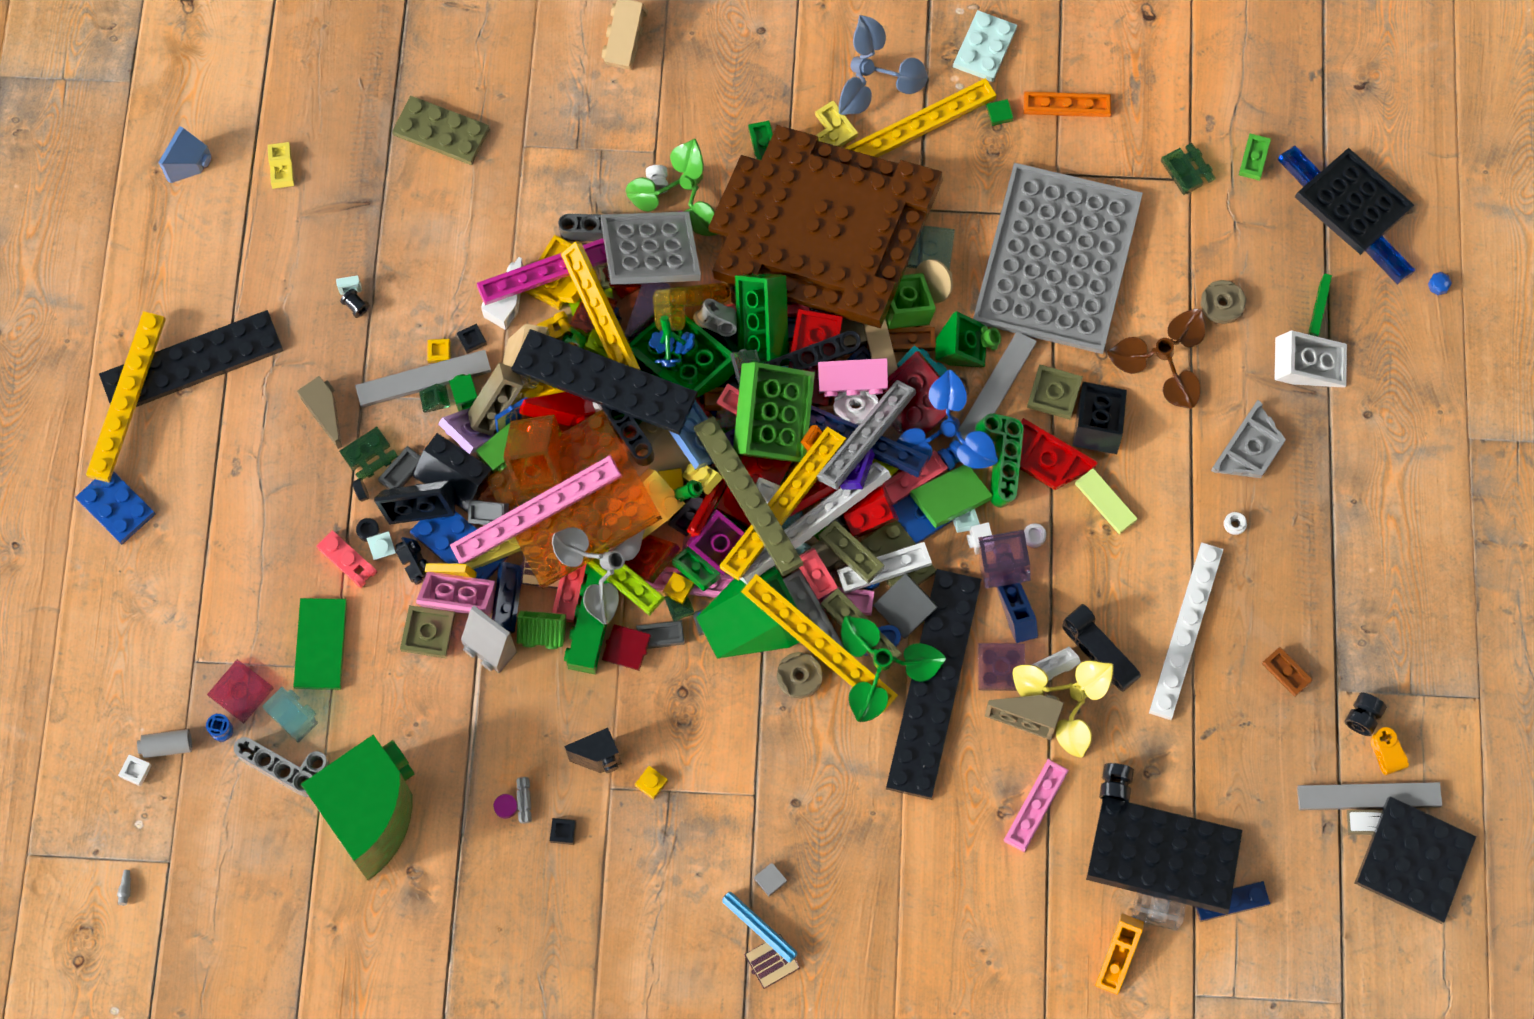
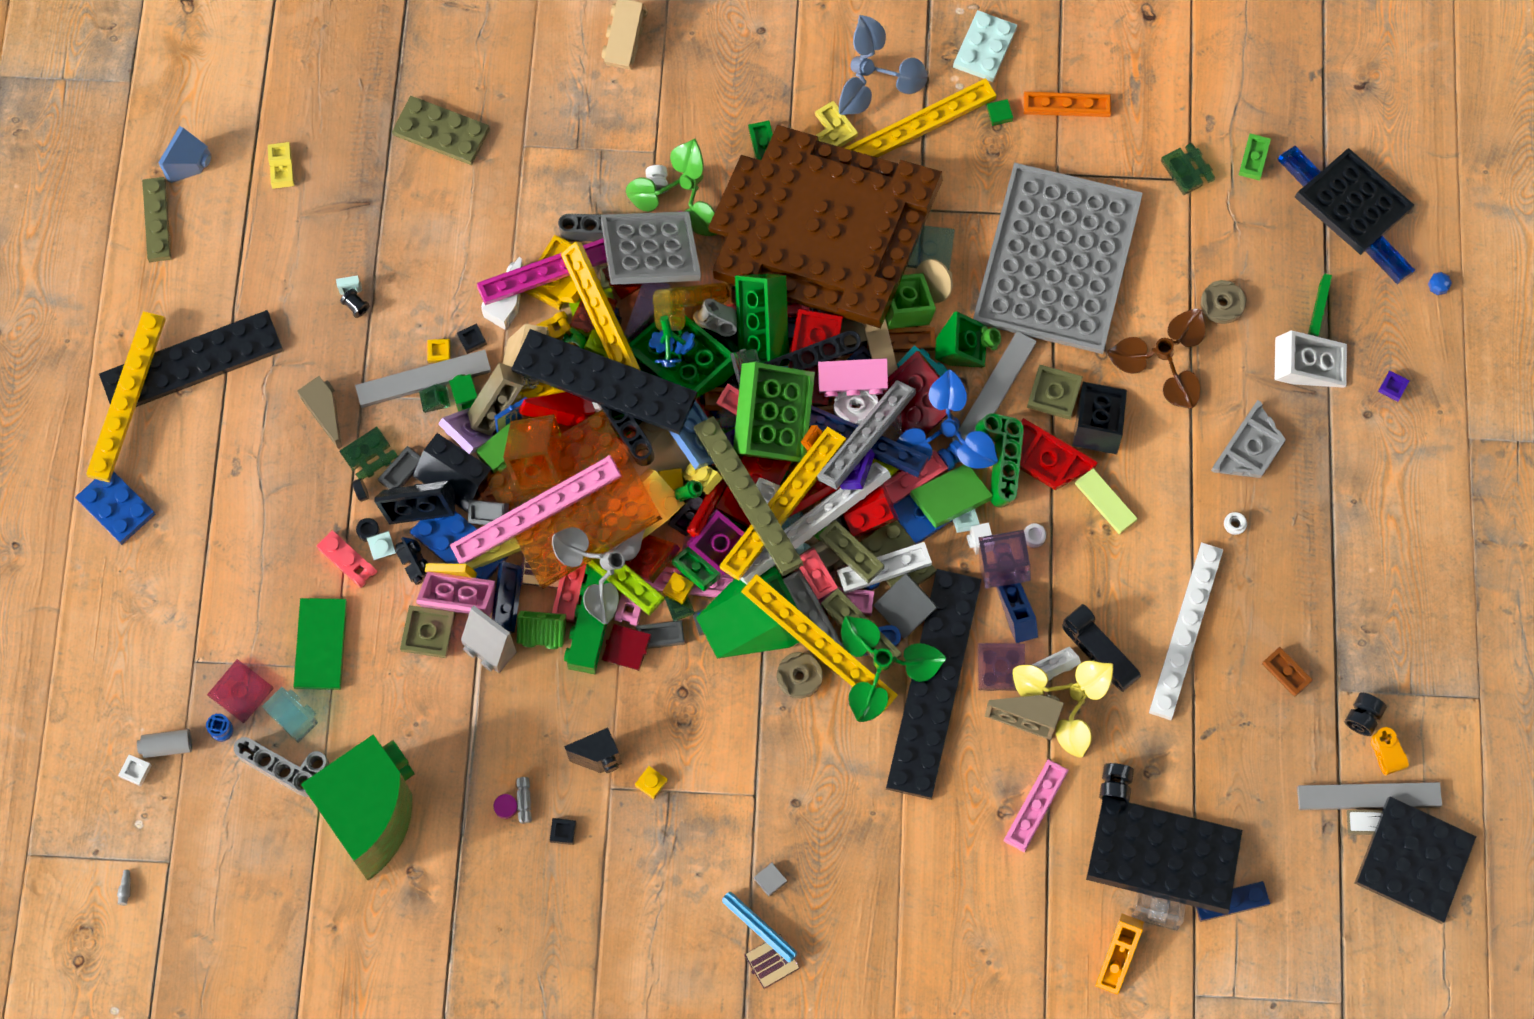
none -> olive plate [142,177,171,263]
none -> bright pink plate [615,593,642,626]
none -> dark purple plate [1378,370,1409,402]

